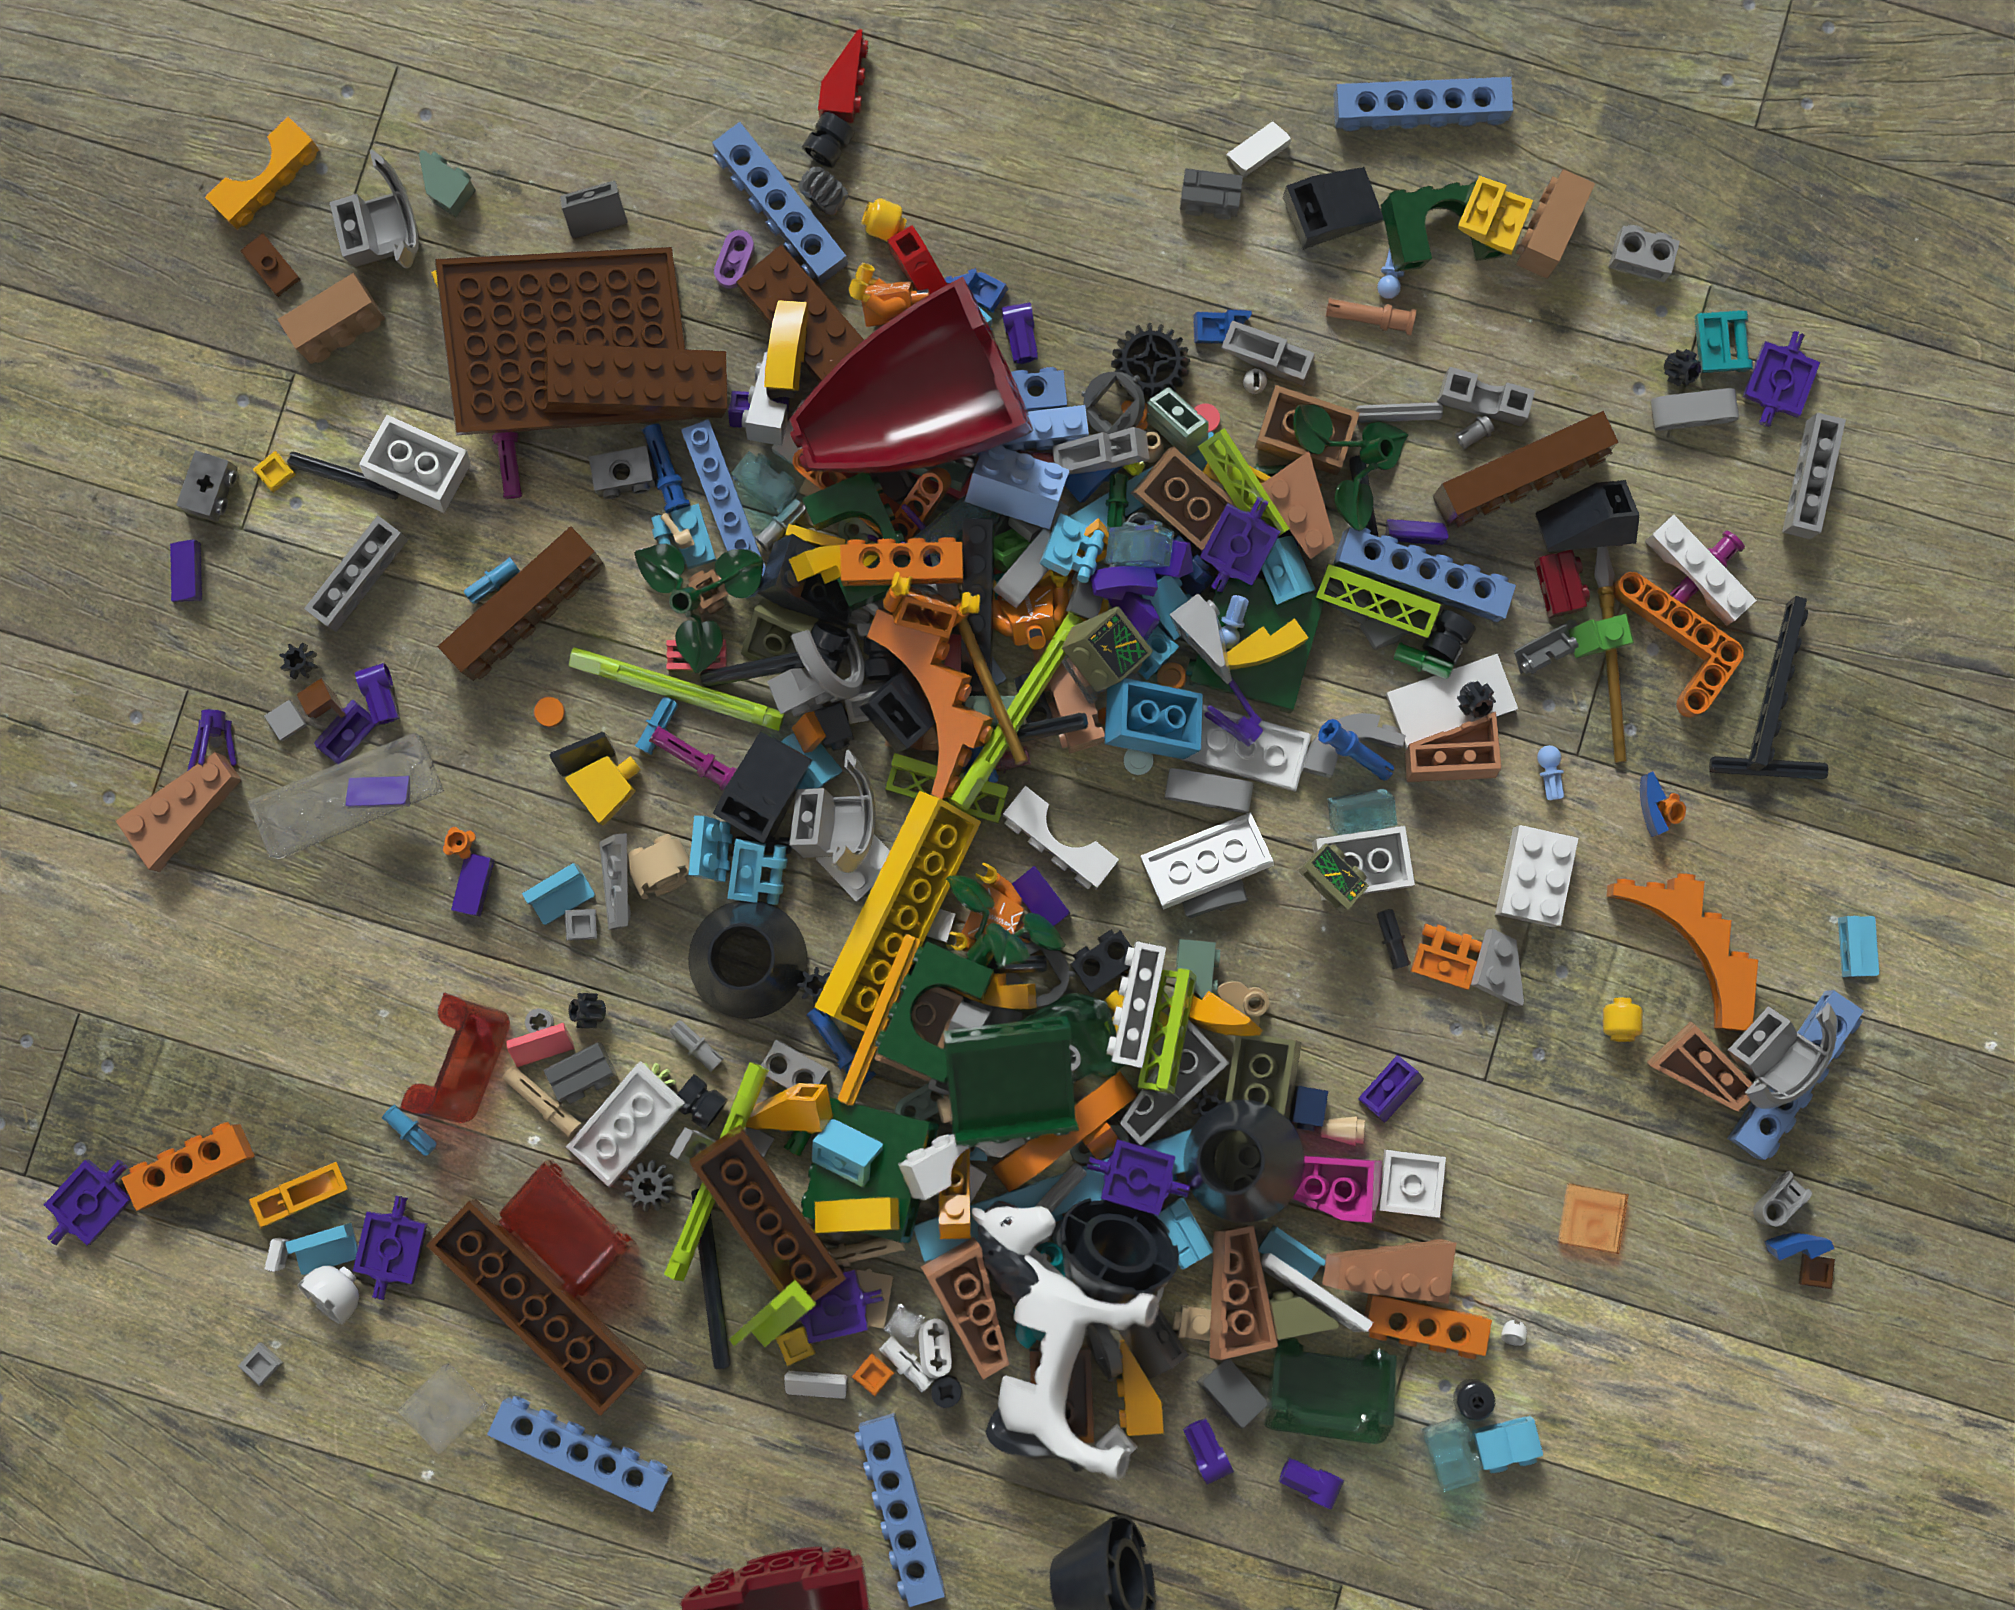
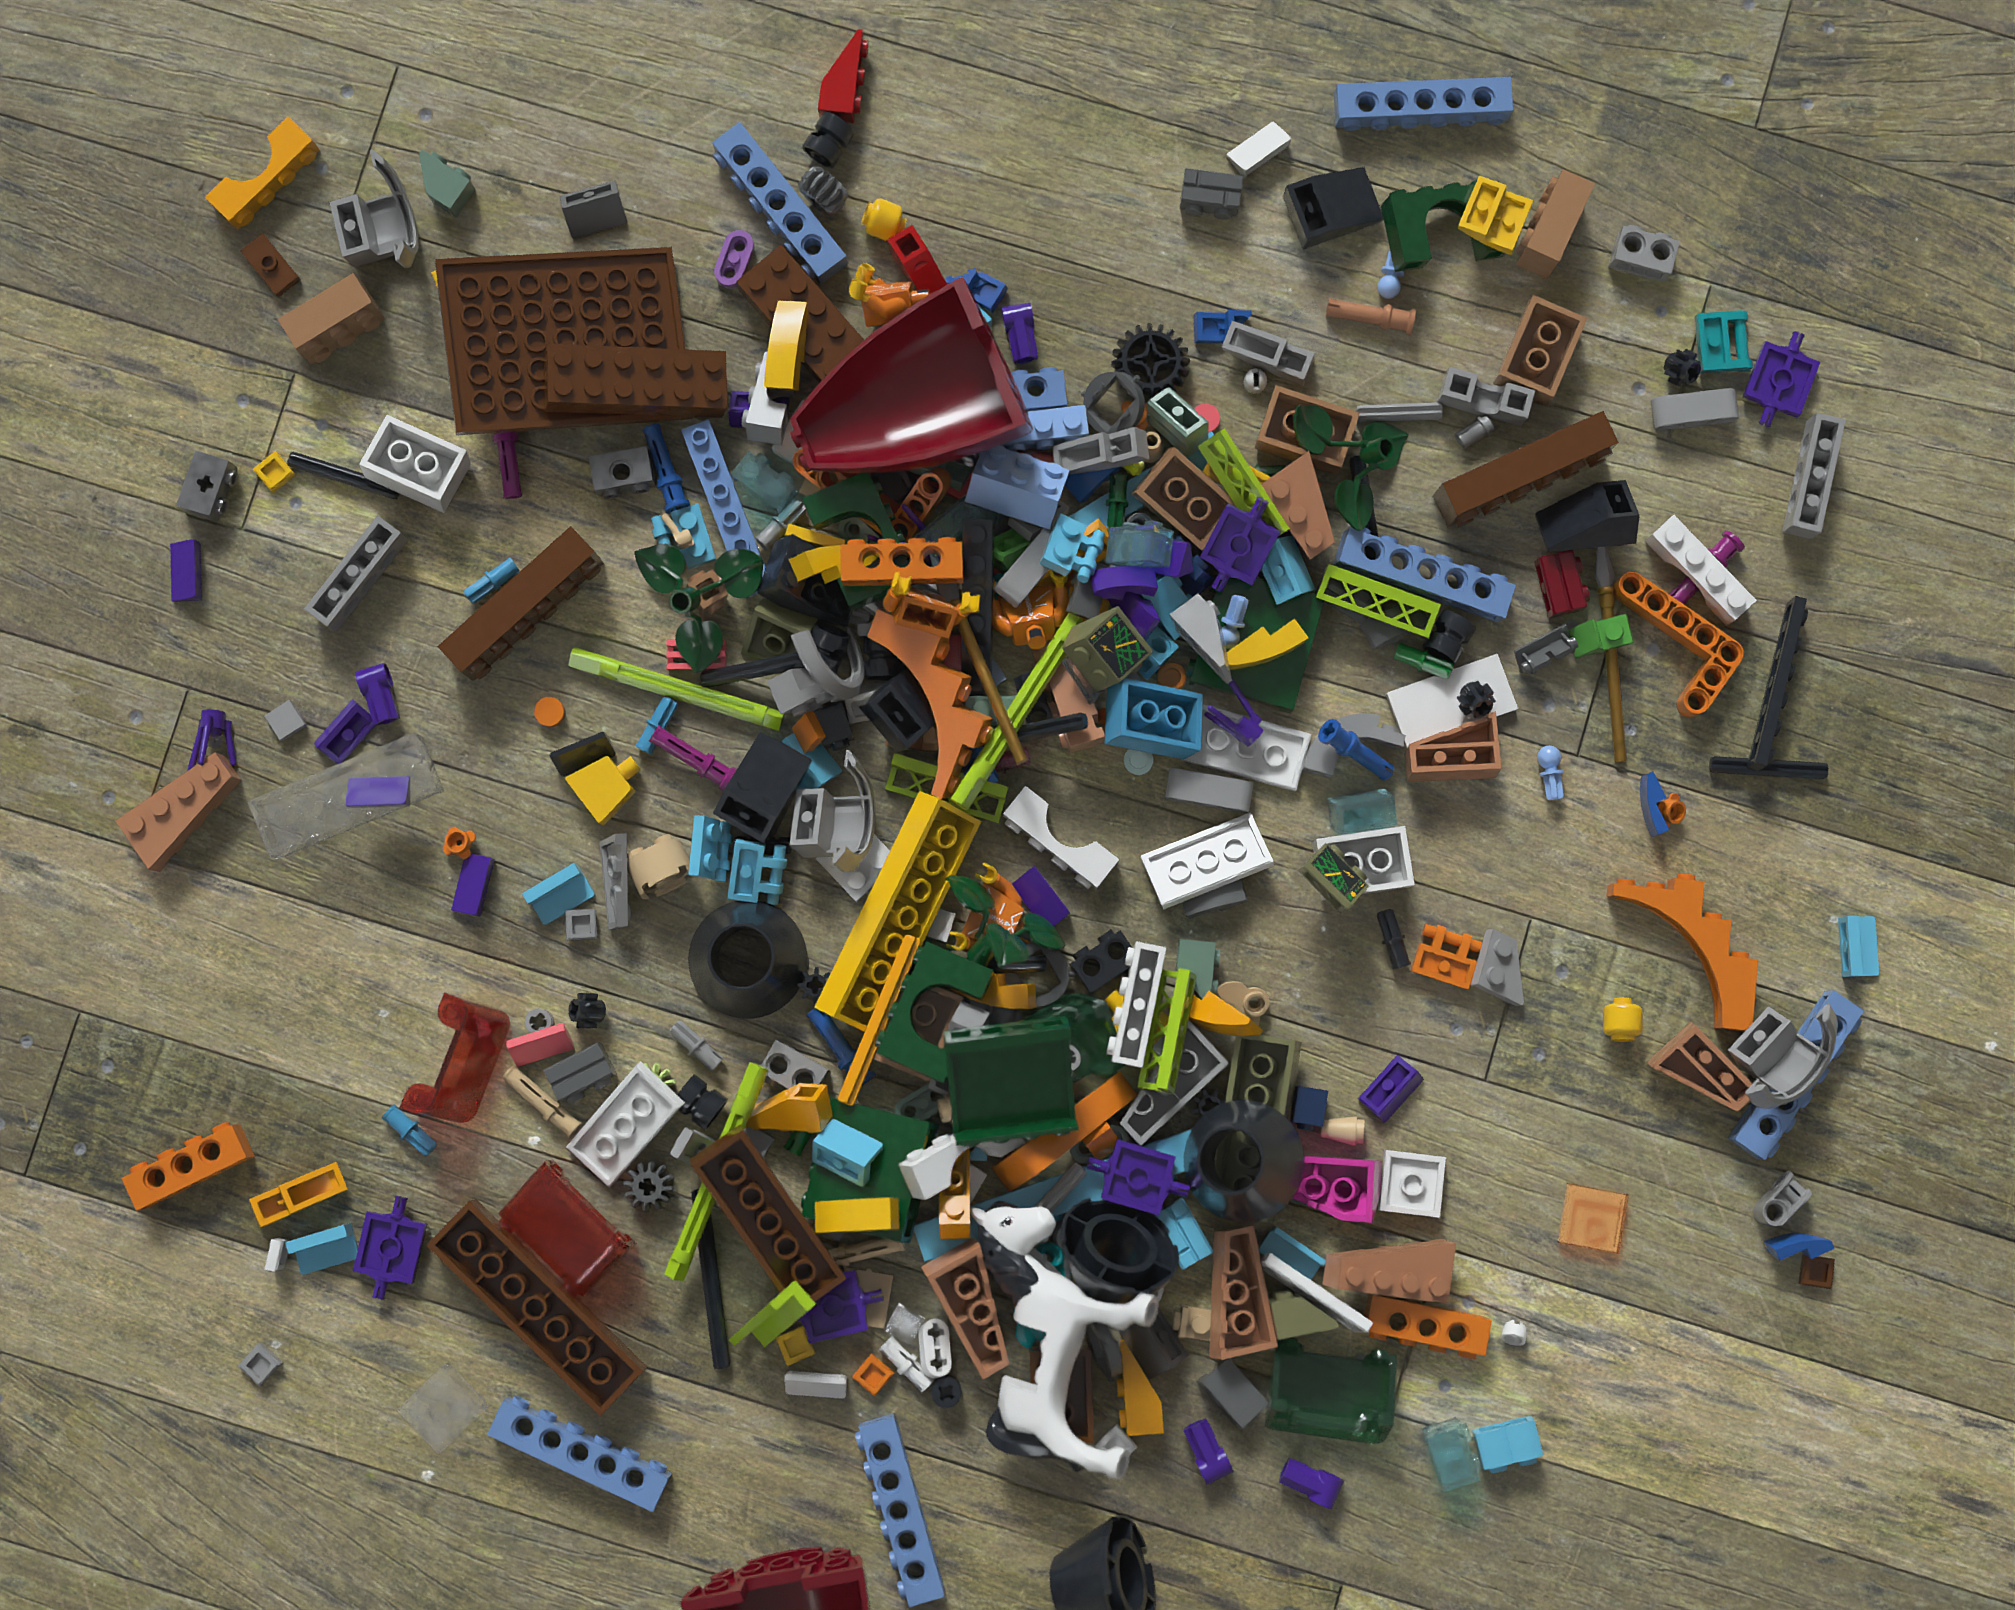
dark purple plate [44,1159,131,1246] -> none
black gear [279,643,318,680] -> none
reddish brown panel [296,678,346,719] -> none
white cylinder [297,1266,359,1325] -> none
dark purple slope [1385,519,1448,545] -> none
black head [1453,1379,1496,1421] -> none
white brick [1495,825,1578,927] -> none
none -> medium nougat brick [1493,295,1587,406]

